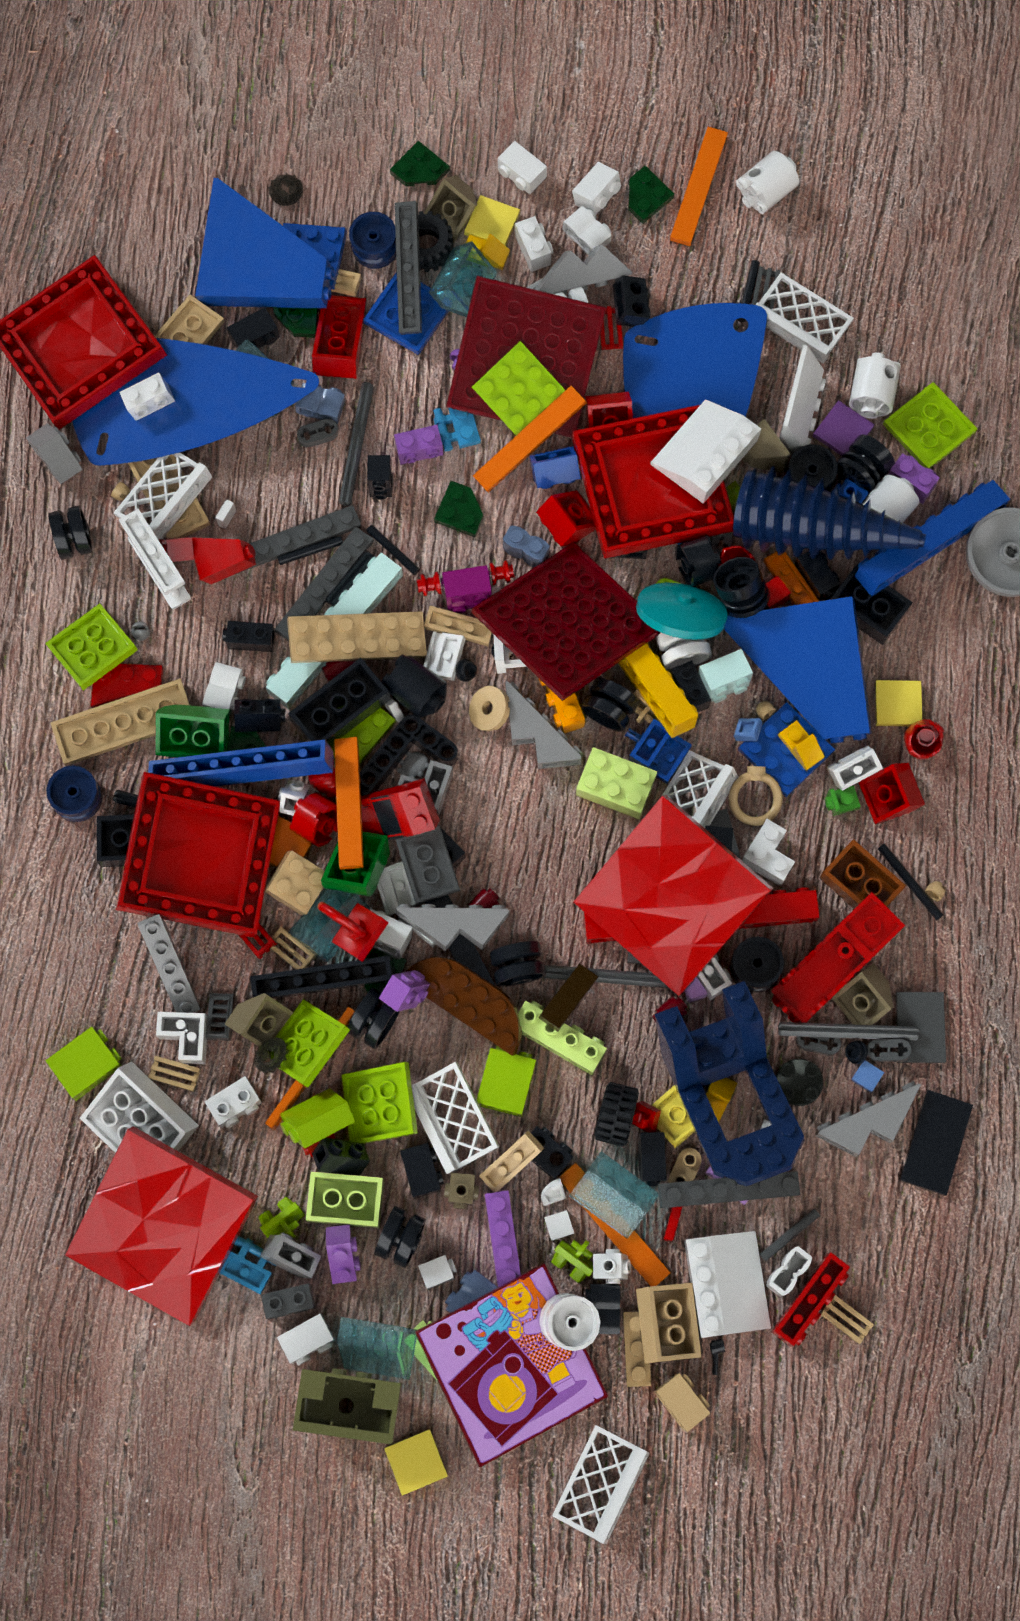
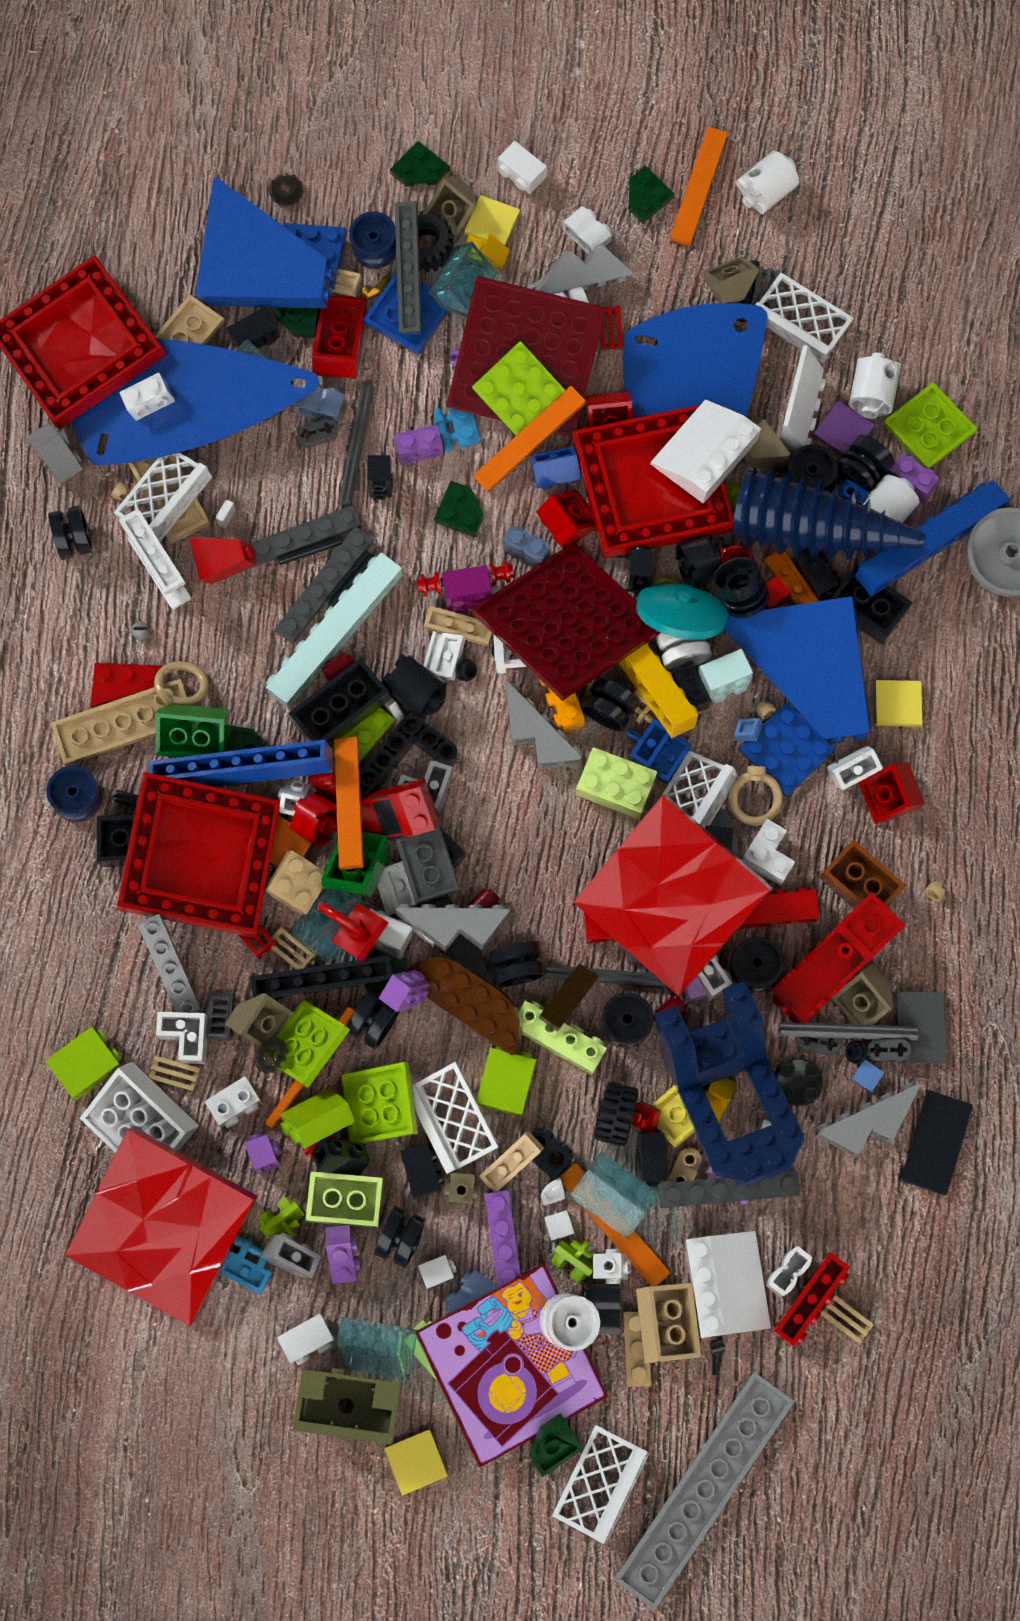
lime plate [45,603,138,691] -> none
red brick [159,537,194,562] -> none
white brick [202,662,246,715] -> none
black brick [222,621,275,652] -> none
black brick [234,699,285,732] -> none
dark grey brick [261,1283,316,1320] -> none
tan plate [287,611,427,663] -> none
black bar [366,525,420,575] -> none
light grey piece [397,751,429,778] -> none
tan tile [469,686,510,731] -> none
white brick [515,216,554,272] -> none
white brick [572,162,621,215] -> none
black brick [612,275,651,327] -> none
tan brick [654,1373,710,1432] -> none
red tile [663,1206,683,1242] -> none
dark grey bar [759,1209,820,1262] -> none
yellow slope [778,720,825,771] -> none
bright green bracket [825,785,861,816] -> none
black bar [878,843,943,921] -> none
red hair [904,719,944,760] -> none
none -> tan piece [154,661,209,708]
none -> medium lavender brick [244,1133,282,1175]
none -> pearl gold arm [360,276,391,300]
none -> dark green plate [529,1413,583,1477]
none -> black wheel [601,992,654,1049]
none -> light grey plate [614,1372,795,1610]
none -> black brick [628,547,653,590]
none -> dark tan slope [703,256,759,304]

